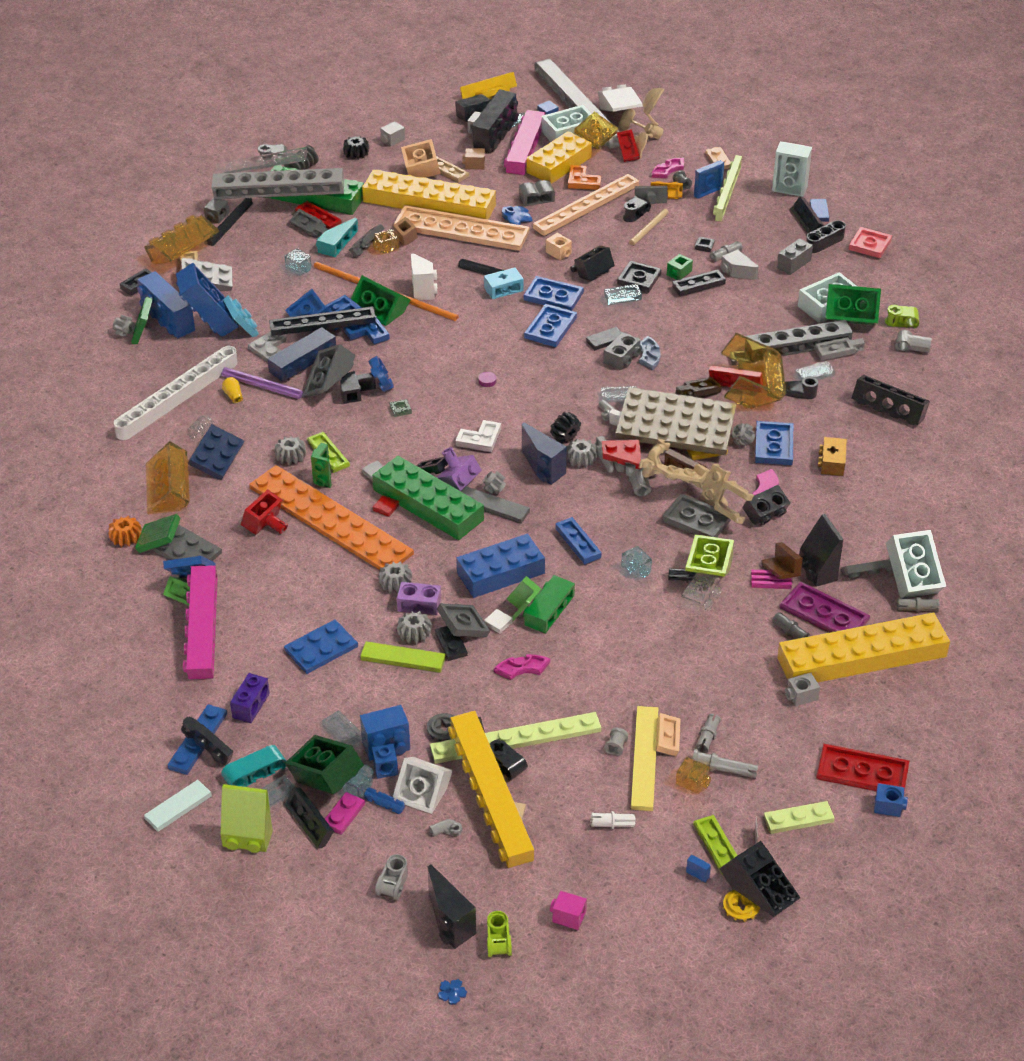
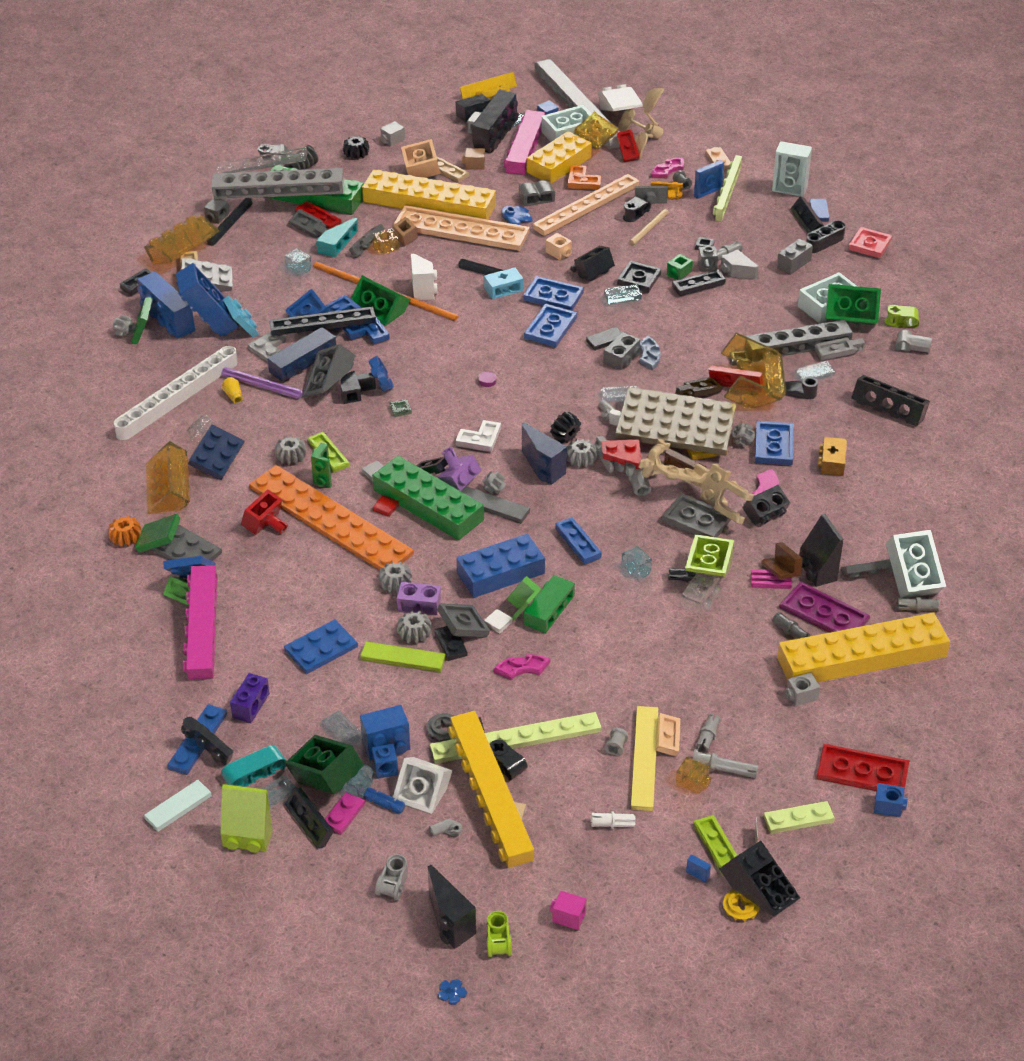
none -> dark grey brick [698,246,718,272]

